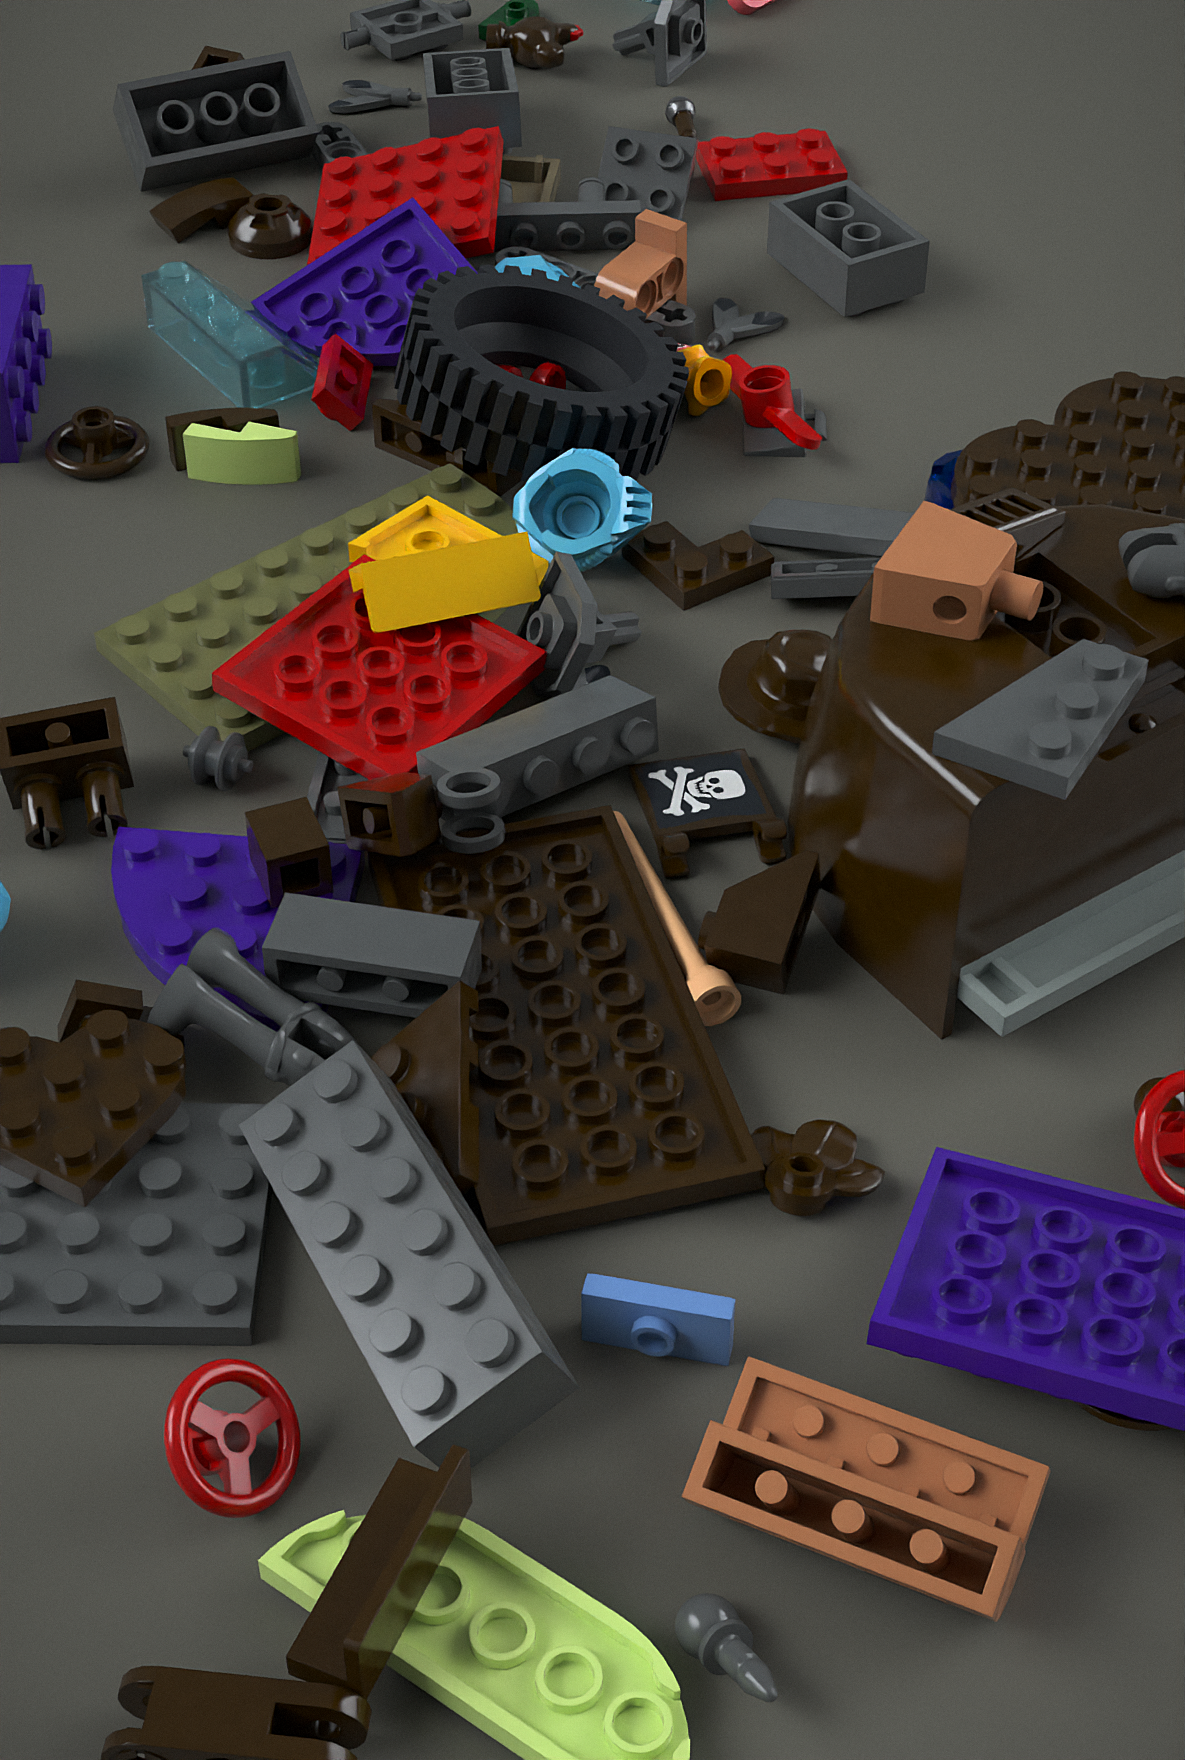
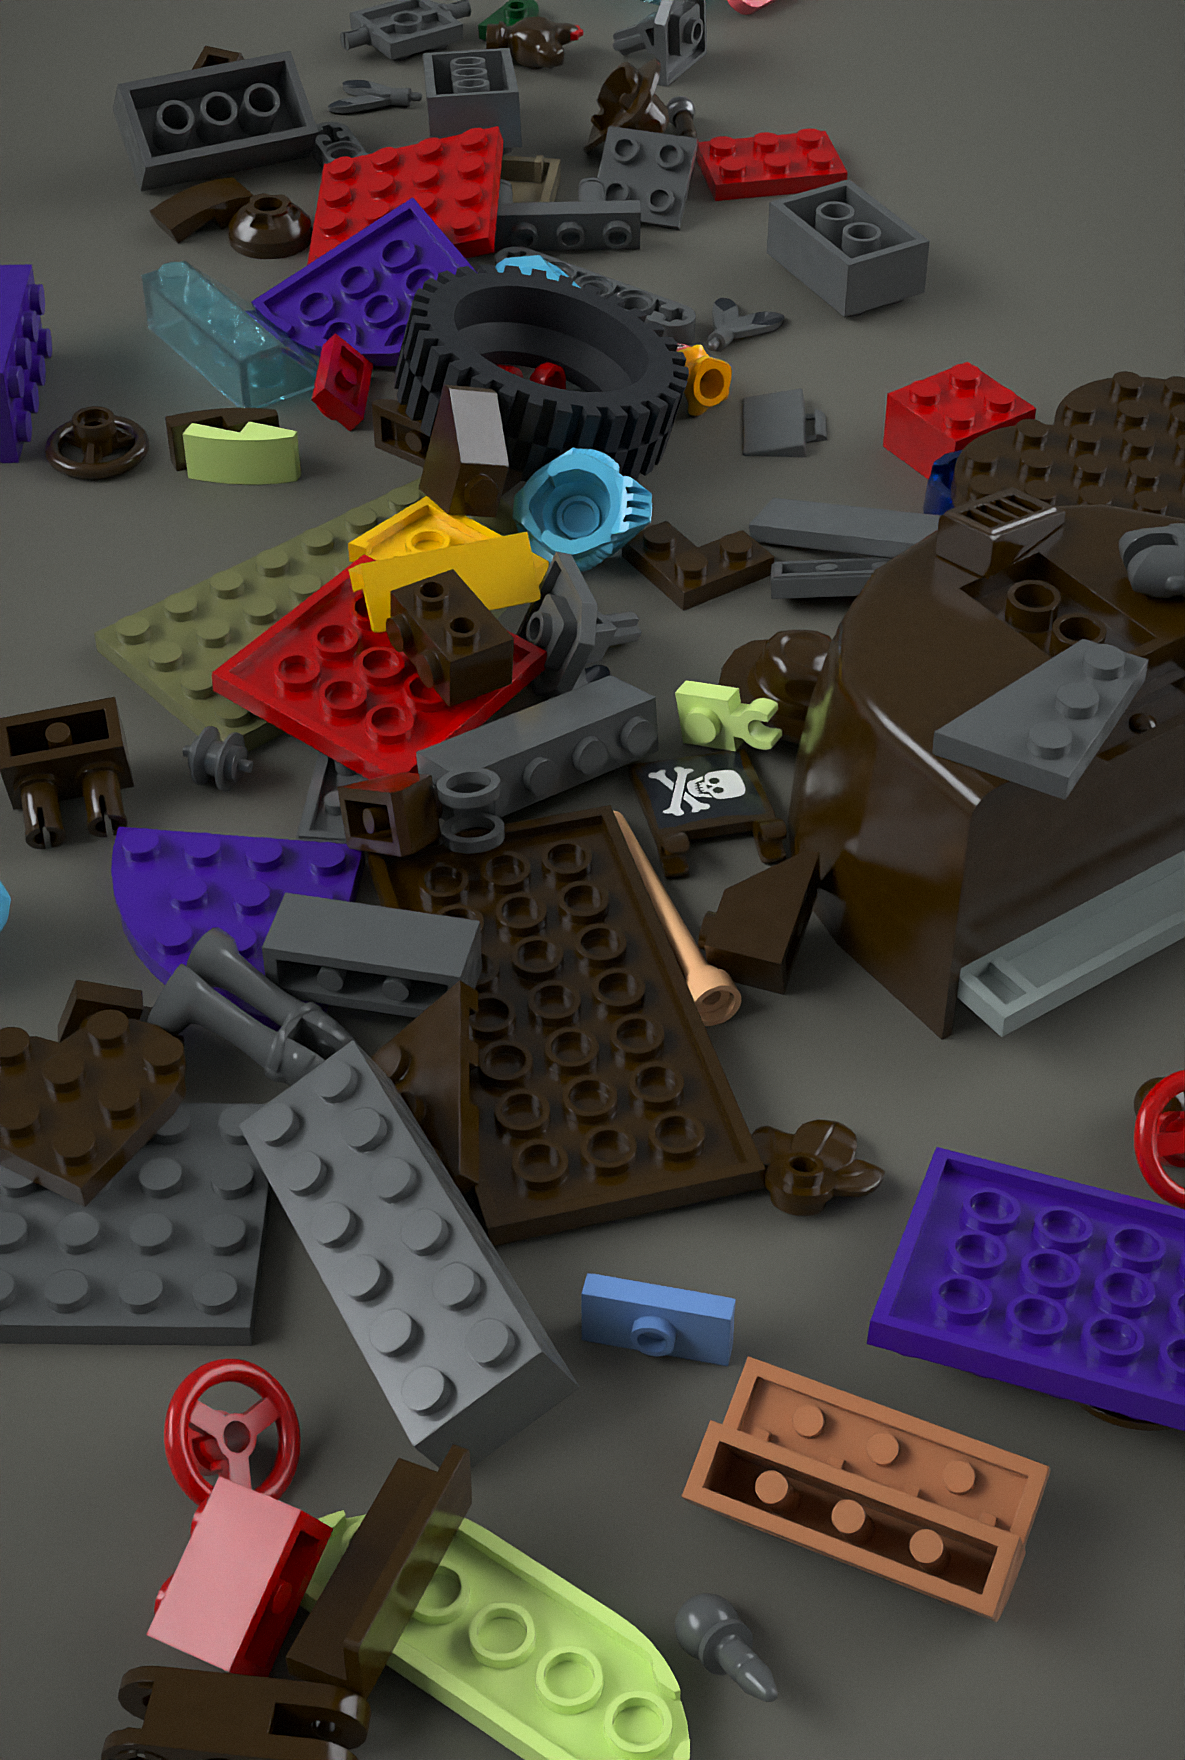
dark brown brick [245,797,334,908] -> none
nougat tile [594,209,687,318] -> none
red piece [723,354,822,450] -> none
nougat torso [870,501,1043,641] -> none
none -> brick [146,1476,333,1677]
none -> dark brown brick [386,569,514,707]
none -> dark brown slope [418,384,509,518]
none -> dark brown hat [583,58,669,154]
none -> yellowish green plate [675,680,782,751]
none -> red brick [883,361,1036,495]

